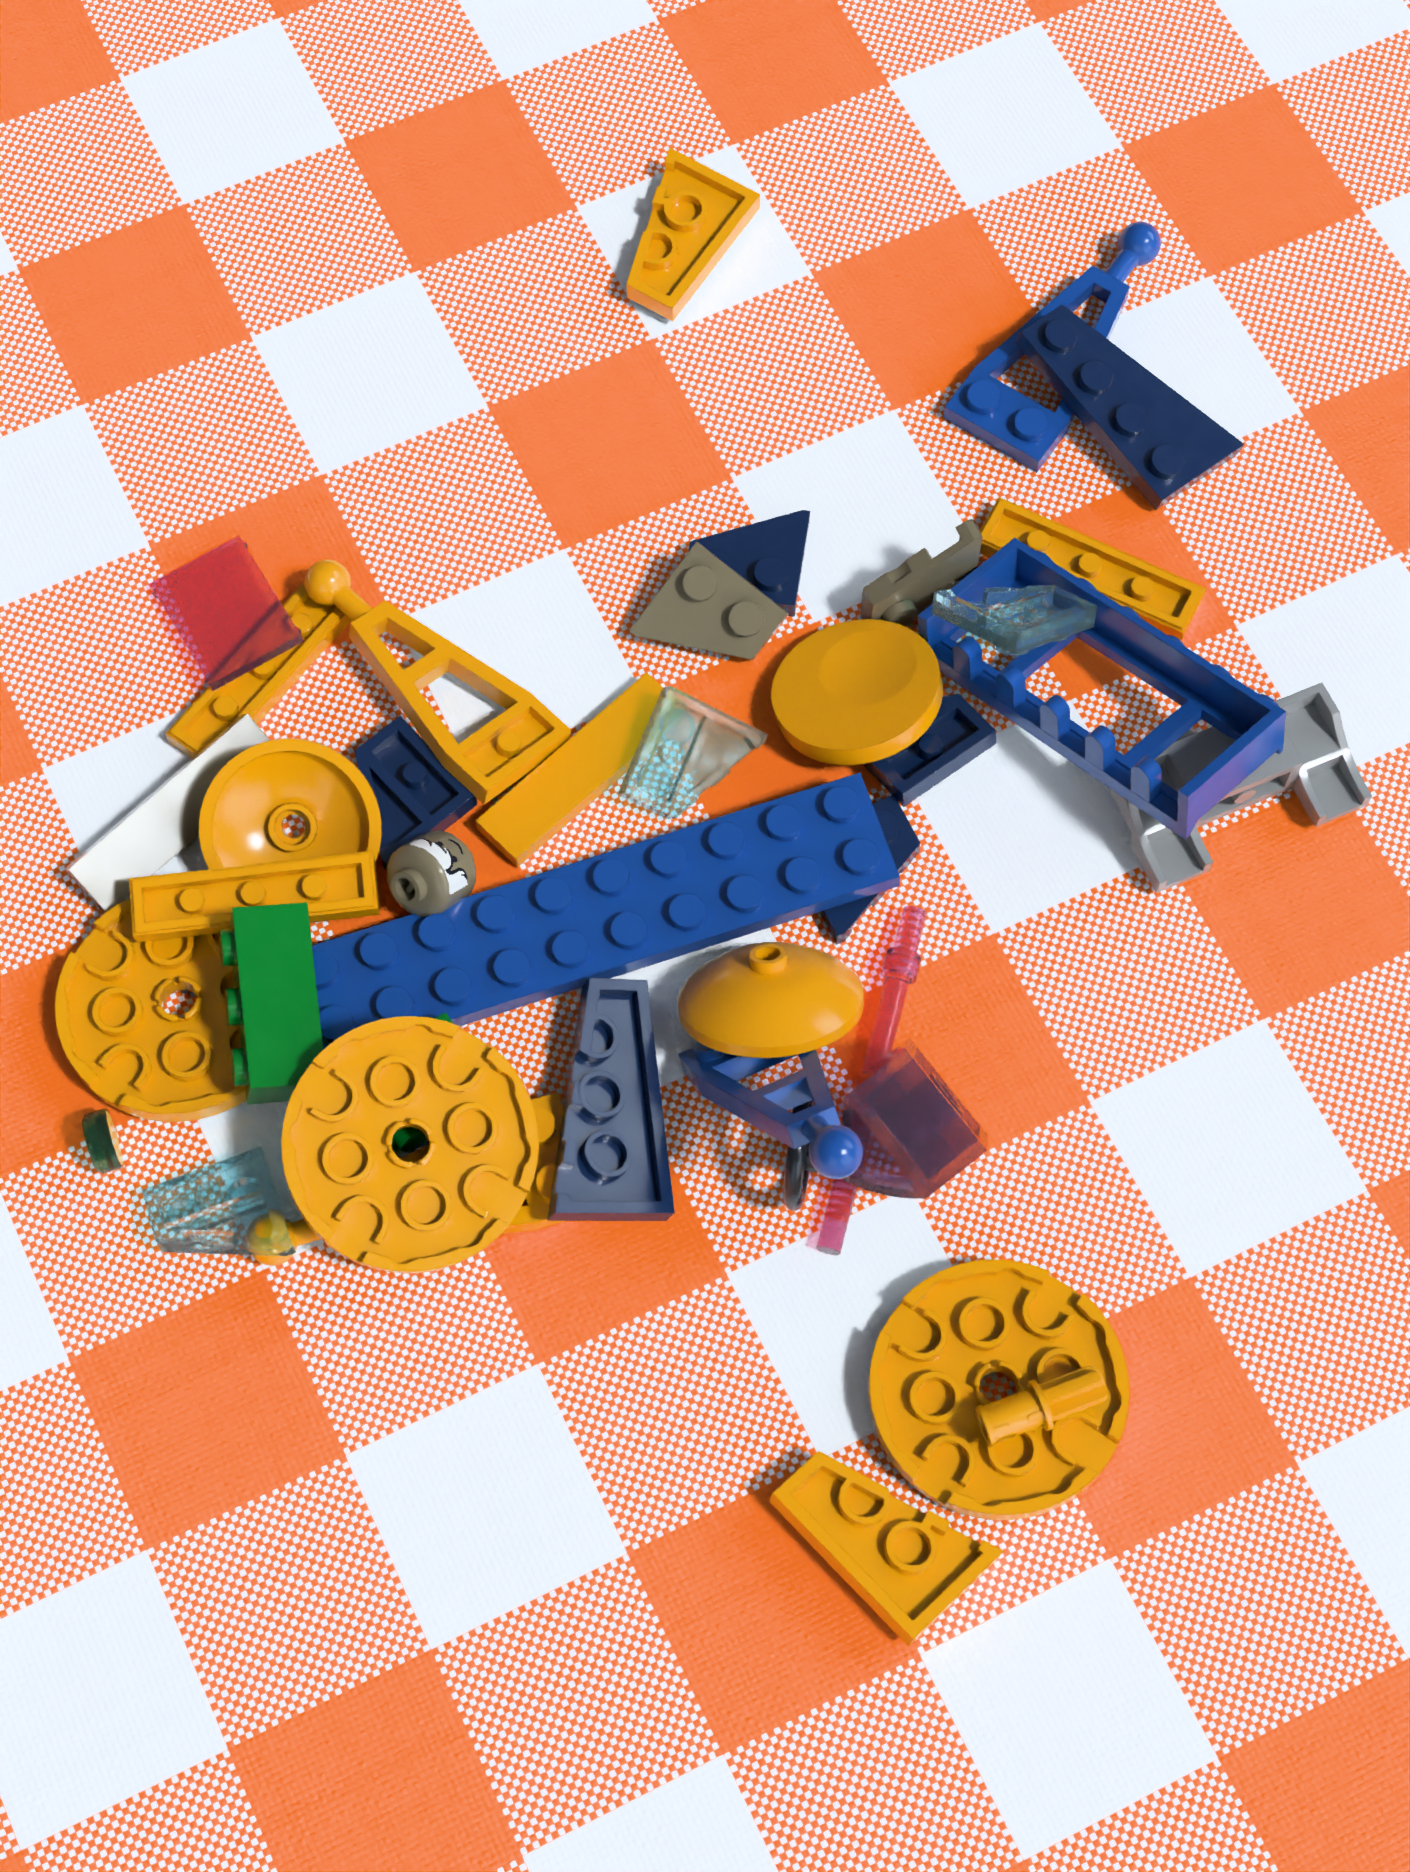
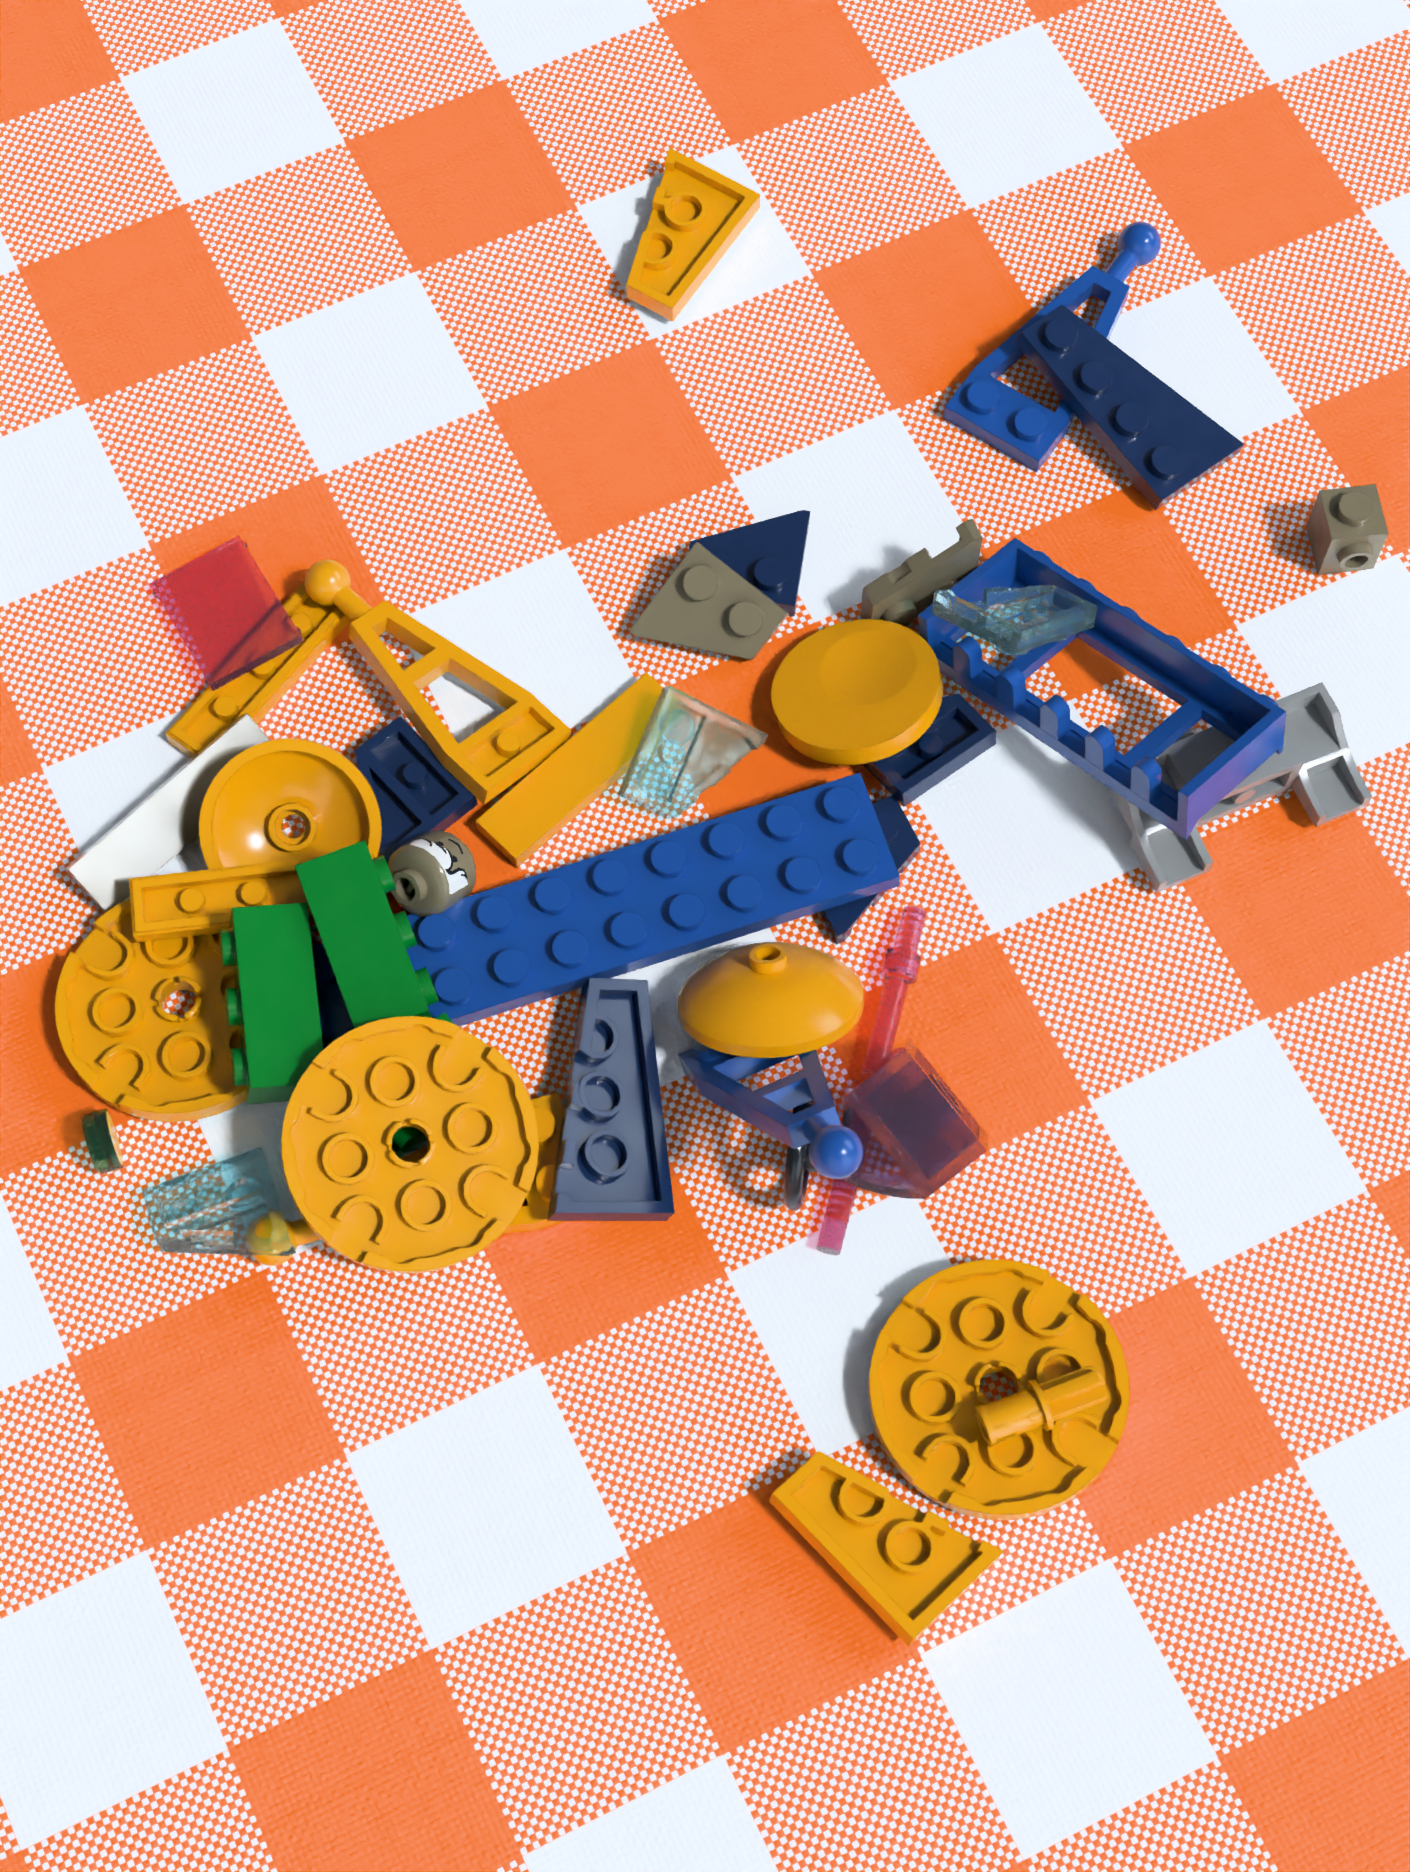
light orange tile [980,497,1207,641] -> none
none -> green brick [295,840,439,1029]
none -> dark tan brick [1306,484,1389,575]

